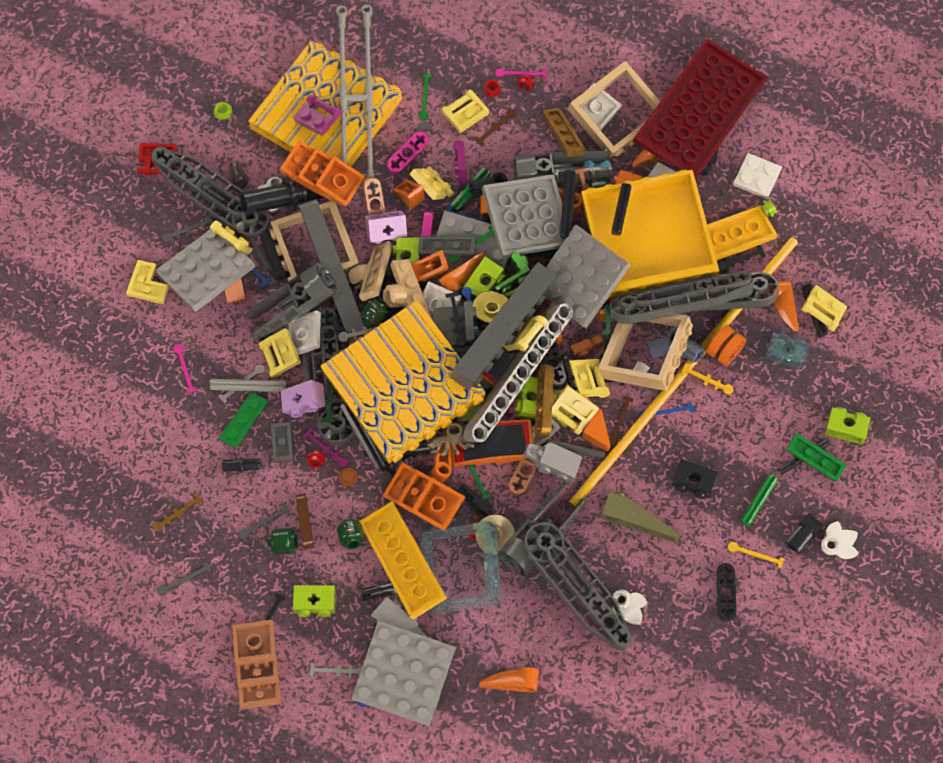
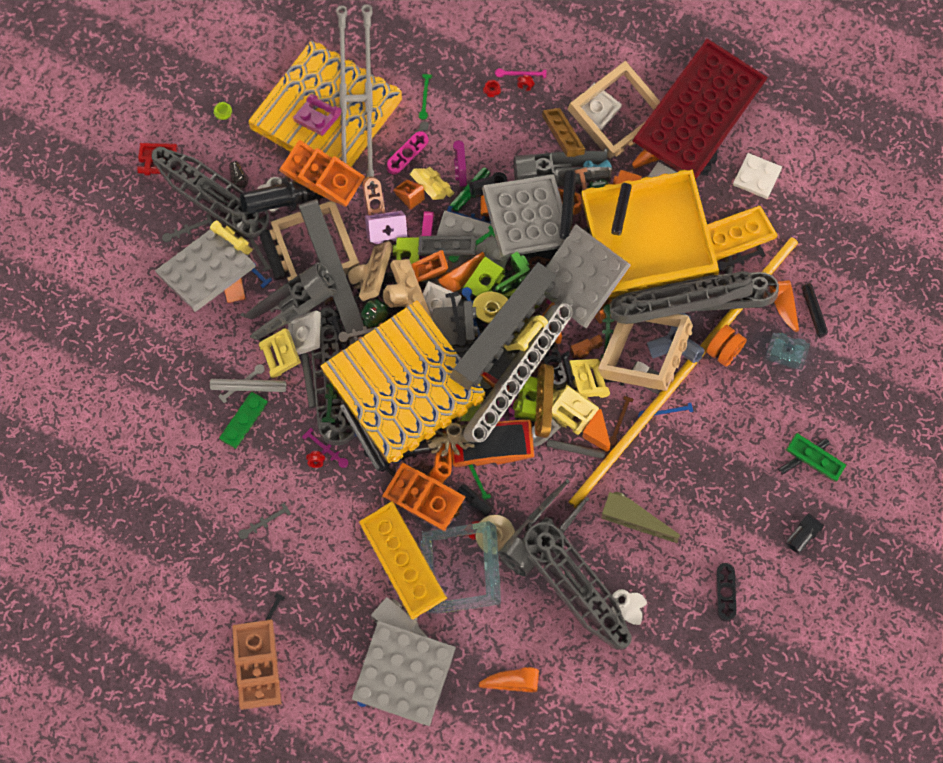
light yellow plate [126,260,169,304] -> none
pearl gold piece [153,492,204,532] -> none
dark grey piece [157,562,211,596] -> none
dark pink piece [173,344,197,394] -> none
black axle [222,457,262,473] -> none
dark green head [267,528,298,554] -> none
dark grey plate [271,422,294,463] -> none
lavender brick [281,380,325,418] -> none
lime brick [293,585,336,617] -> none
reddish brown beam [296,493,314,550] -> none
light grey piece [310,663,363,678] -> none
dark green head [337,519,365,550] -> none
dark orange plate [338,467,358,487] -> none
black axle [360,582,397,601] -> none
light yellow plate [440,89,489,133] -> none
reddish brown piece [473,109,516,147] -> none
nougat beam [509,443,540,496] -> none
light grey hinge [524,443,582,482] -> none
black brick [672,459,718,499] -> none
yellow piece [680,363,733,394] -> none
yellow piece [728,542,784,568] -> none
green axle [741,474,778,527] -> none
lime plate [761,200,777,217] -> none
light yellow plate [801,285,847,332] -> none
white plate [821,521,858,559] -> none
lime brick [825,407,871,445] -> none

